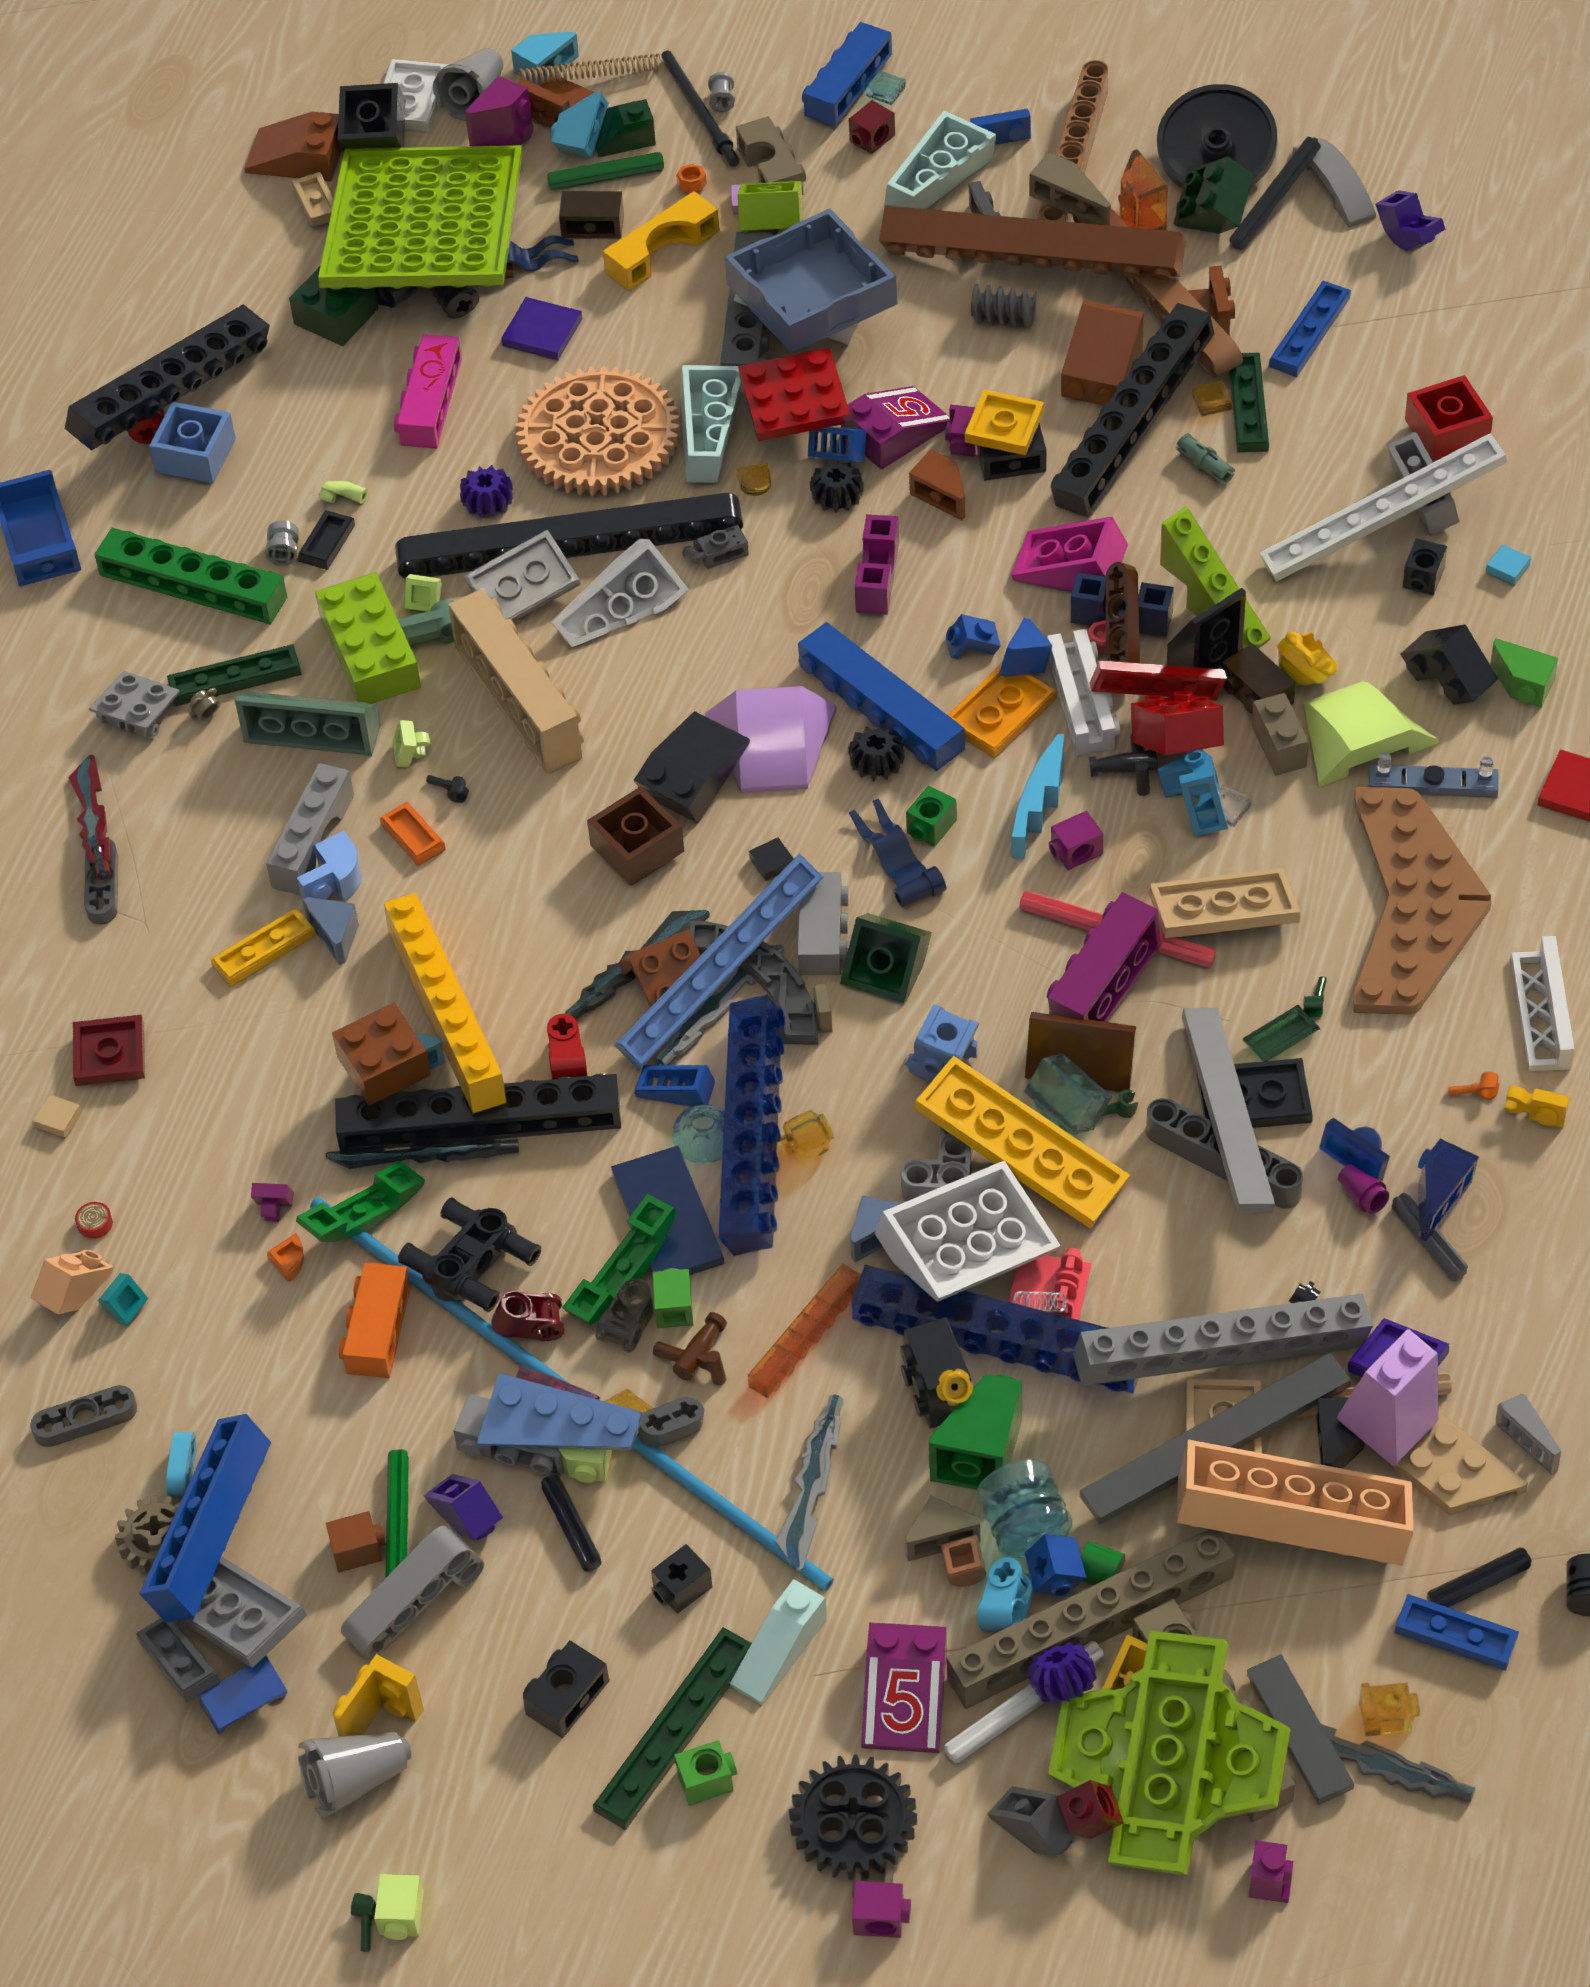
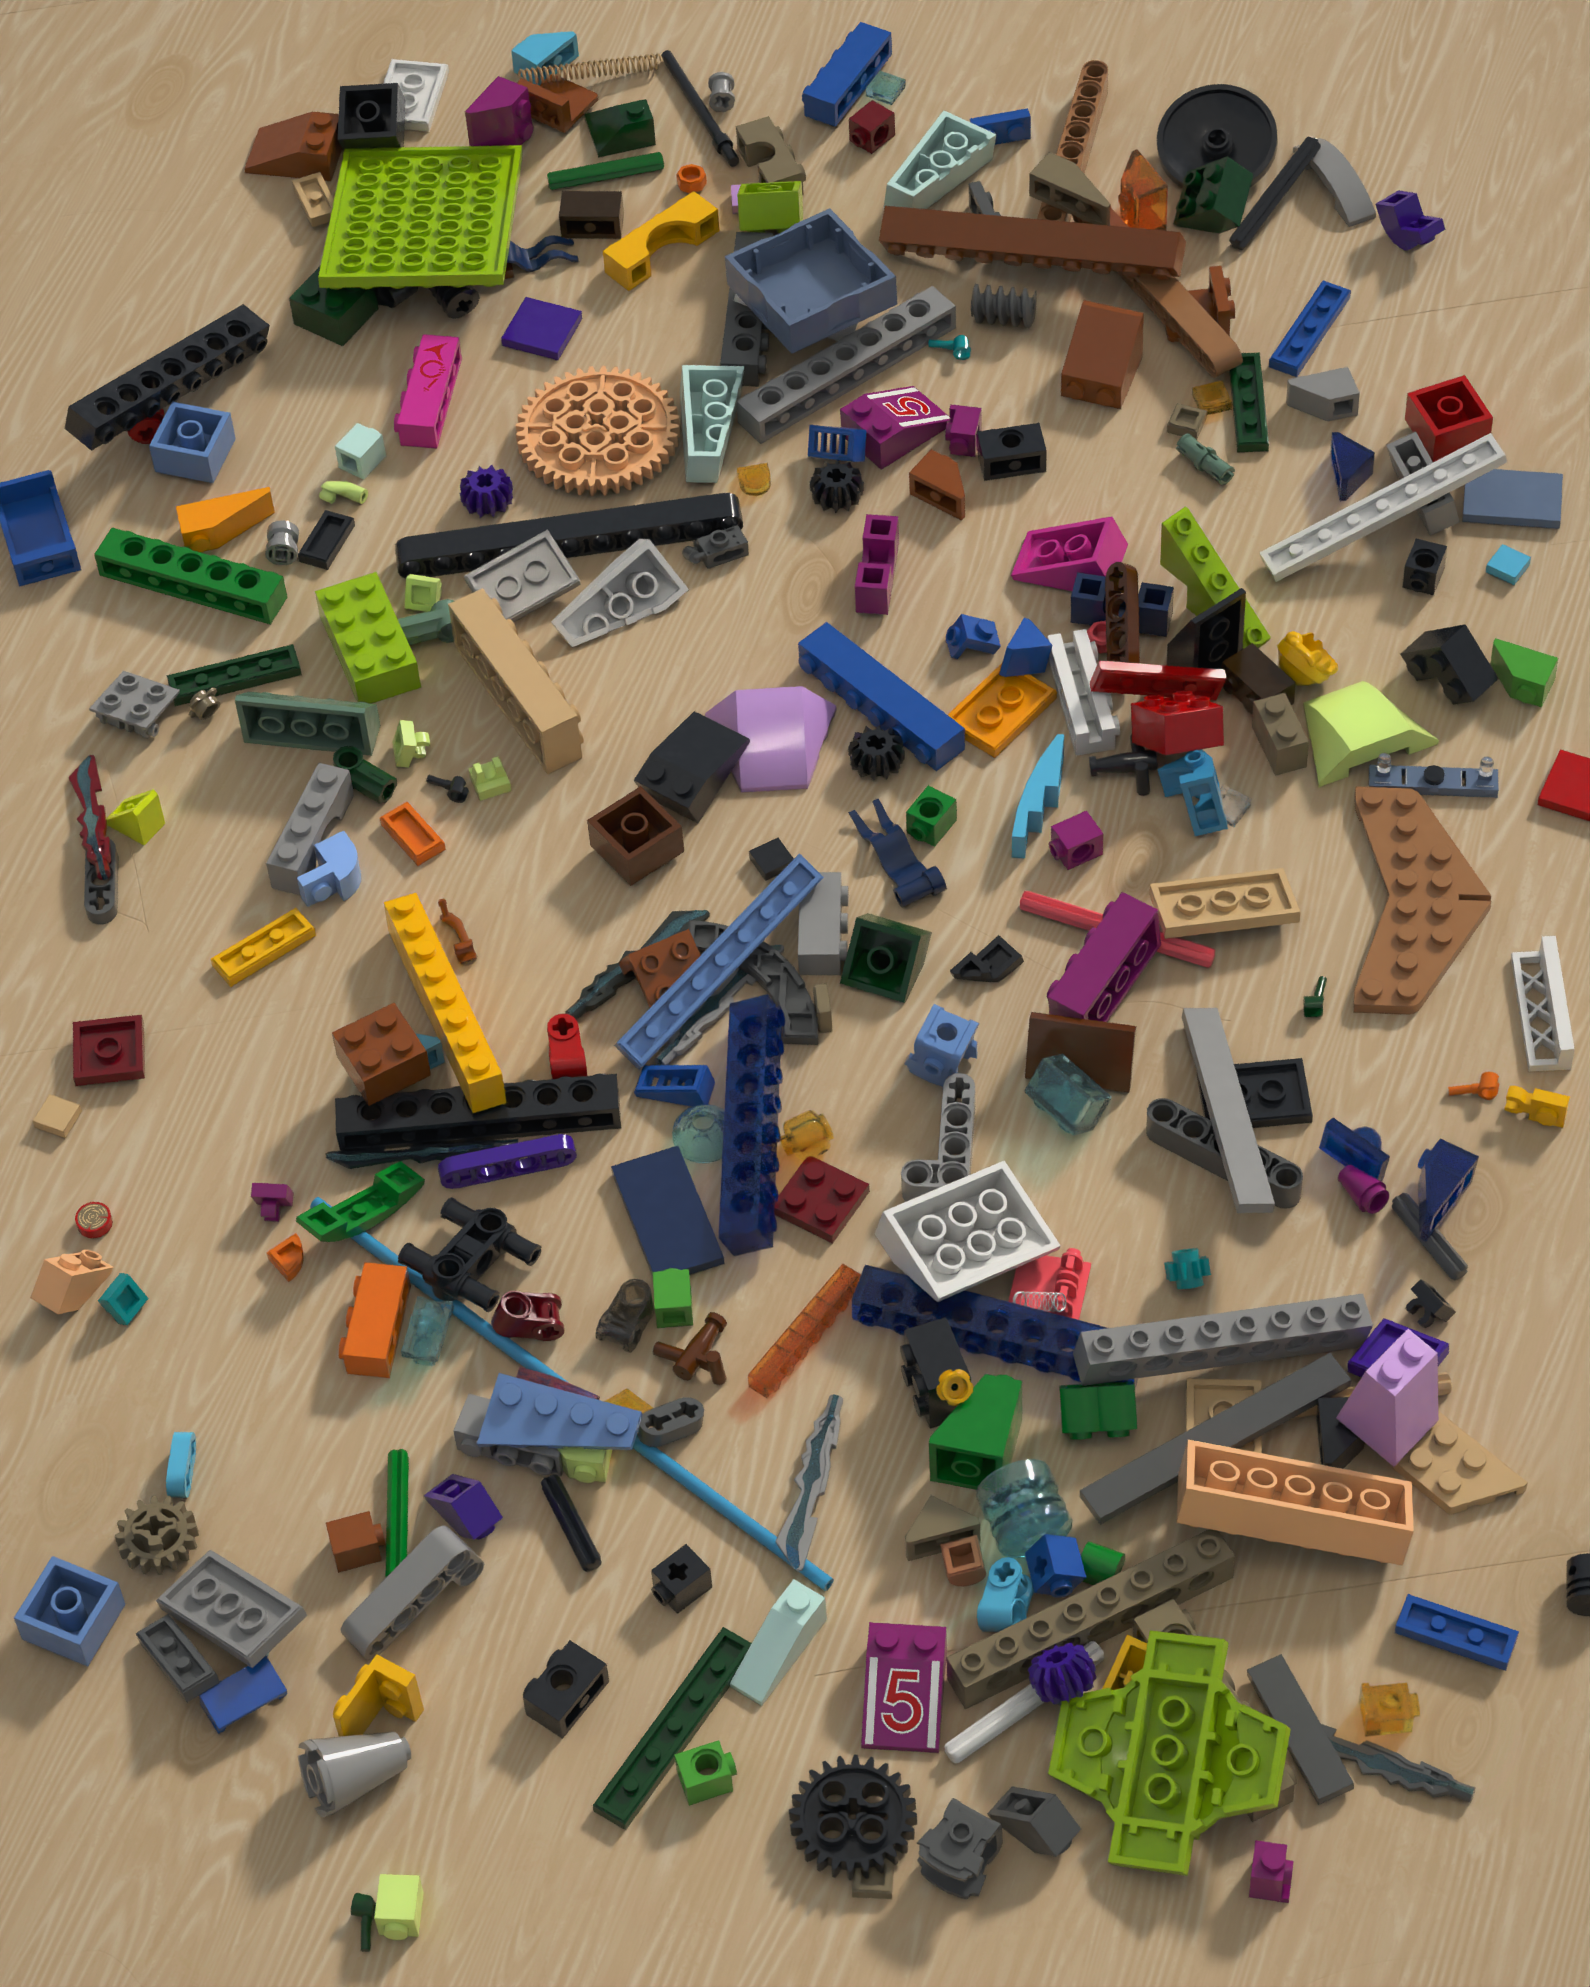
dark grey beam [30,1385,137,1447] -> none
blue brick [139,1414,271,1623] -> none
sand blue slope [303,897,359,965] -> none
light grey cone [433,48,503,121] -> none
medium azure slope [550,92,609,159] -> none
green slope [562,1193,676,1325] -> none
red plate [738,347,851,442] -> none
sand blue slope [850,1196,902,1262] -> none
magenta brick [852,1881,911,1938] -> none
yellow plate [913,1056,1130,1229] -> none
yellow plate [965,389,1044,456] -> none
black brick [1050,303,1215,518] -> none
dark red brick [1057,1780,1124,1839] -> none
dark green hand [1087,1090,1138,1119] -> none
clear green tile [1243,1005,1320,1061] -> none
black plate [1288,1281,1321,1303] -> none
black axle [1427,1547,1532,1607] -> none
light grey slope [1496,1394,1561,1474] -> none
none -> medium blue brick [14,1556,125,1666]
none -> neon yellow slope [106,789,165,846]
none -> light orange slope [176,487,275,552]
none -> dark green piece [333,746,397,804]
none -> light aqua brick [335,423,386,480]
none -> clear light blue hips [401,1296,454,1366]
none -> dark orange piece [438,899,477,964]
none -> dark purple beam [438,1134,577,1189]
none -> yellowish green tile [468,757,511,801]
none -> light grey brick [736,286,956,444]
none -> dark red plate [771,1154,870,1244]
none -> dark grey piece [917,1798,1003,1899]
none -> teal hand [928,335,971,360]
none -> black slope [950,935,1024,982]
none -> green brick [1059,1381,1137,1440]
none -> teal gear [1164,1248,1211,1289]
none -> dark tan tile [1167,403,1207,440]
none -> light grey slope [1286,367,1360,421]
none -> clear blue slope [1330,432,1375,501]
none -> black tile [1405,1279,1456,1328]
none -> sand blue tile [1462,469,1563,529]

